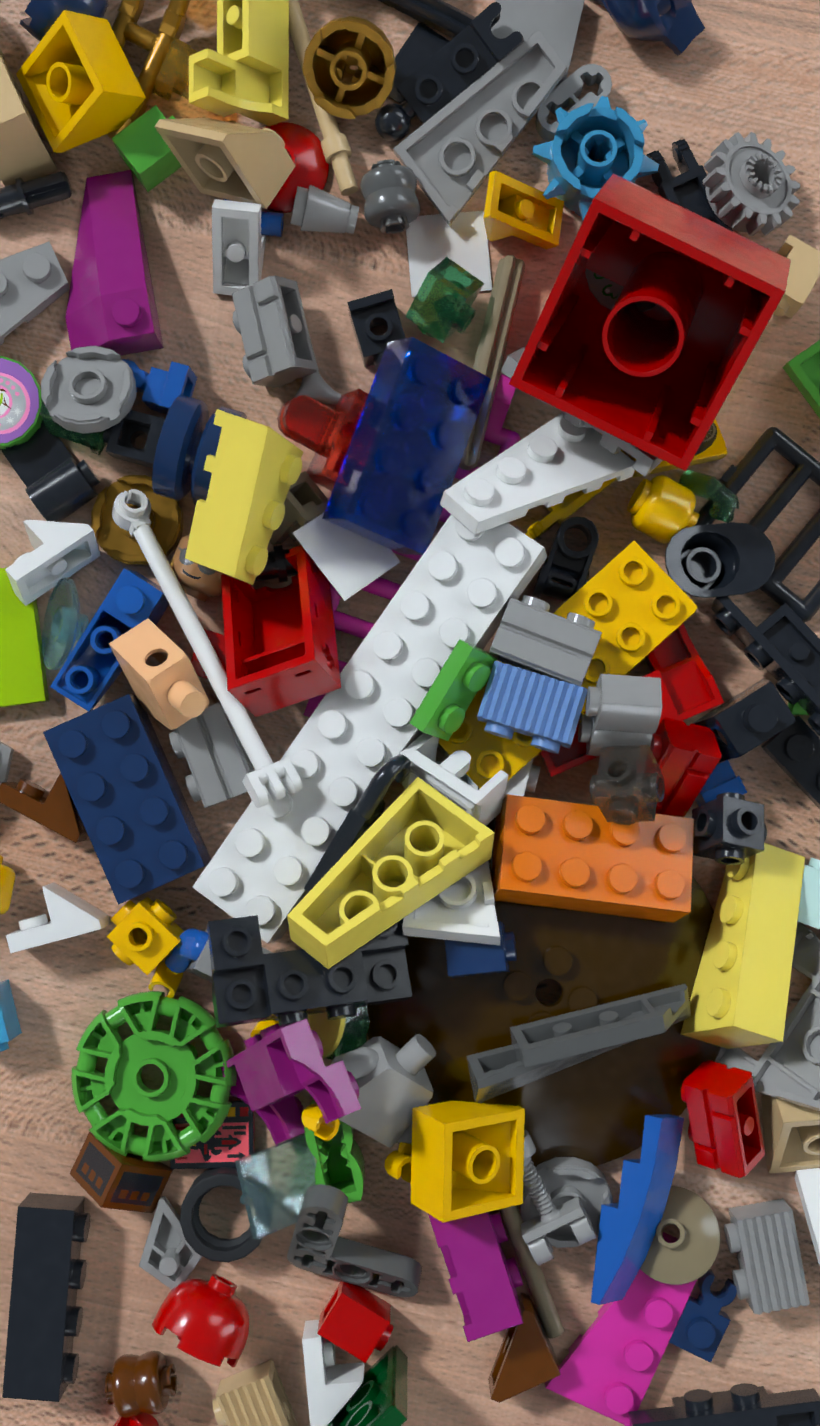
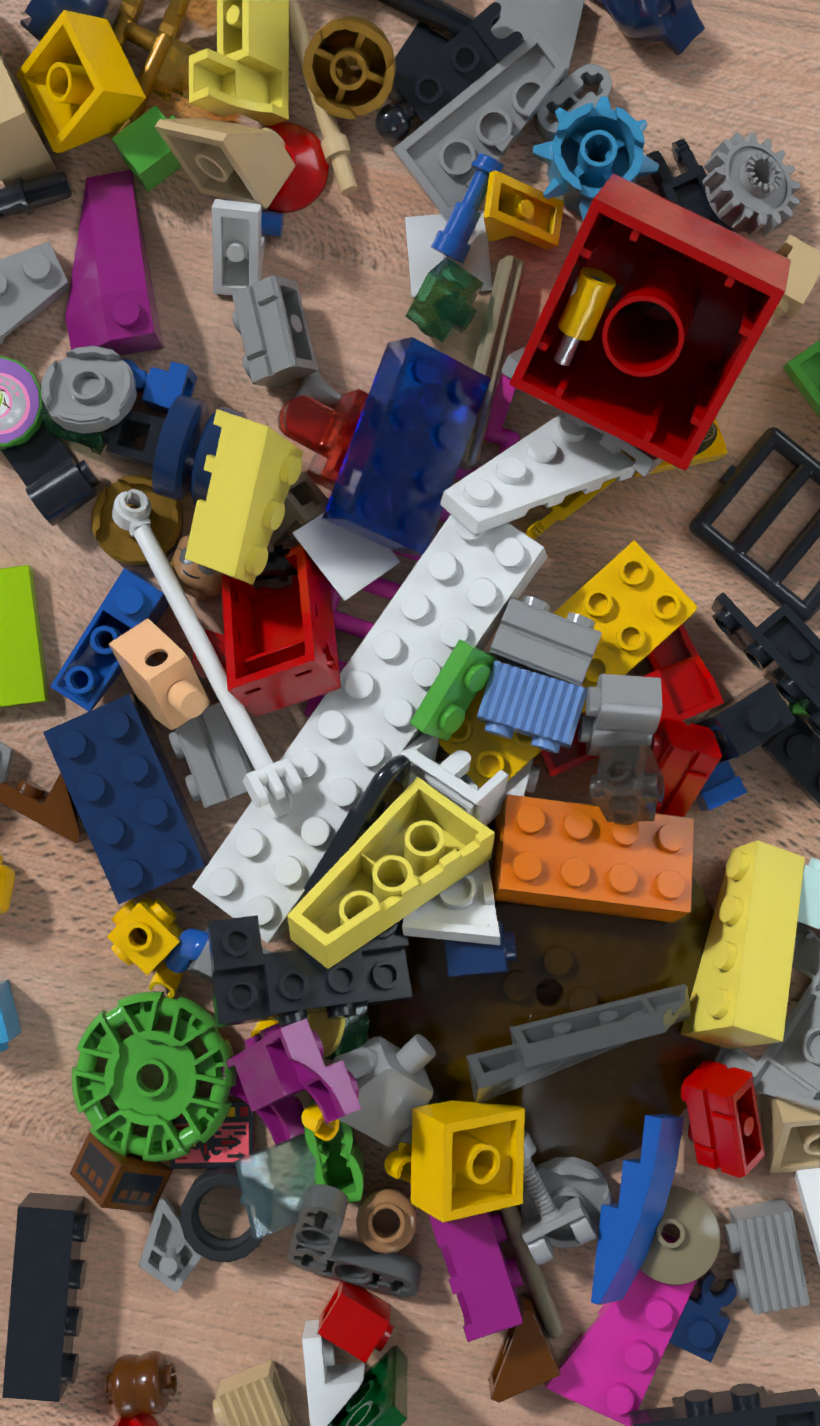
white slope [5,520,101,606] -> none
white slope [6,883,111,953] -> none
clear light blue dish [42,578,88,670] -> none
red cylinder [152,1274,249,1368] -> none
light grey cone [290,185,359,234] -> none
black brick [347,289,408,369] -> none
dark grey piece [360,159,420,234] -> none
black piece [532,516,599,602] -> none
yellow head [627,475,699,544] -> none
black piece [665,522,775,598] -> none
clear green arm [679,470,740,523] -> none
black brick [692,792,767,865] -> none
none -> medium nougat head [356,1186,417,1254]
none -> blue piece [431,153,504,264]
none -> yellow piece [554,267,616,366]

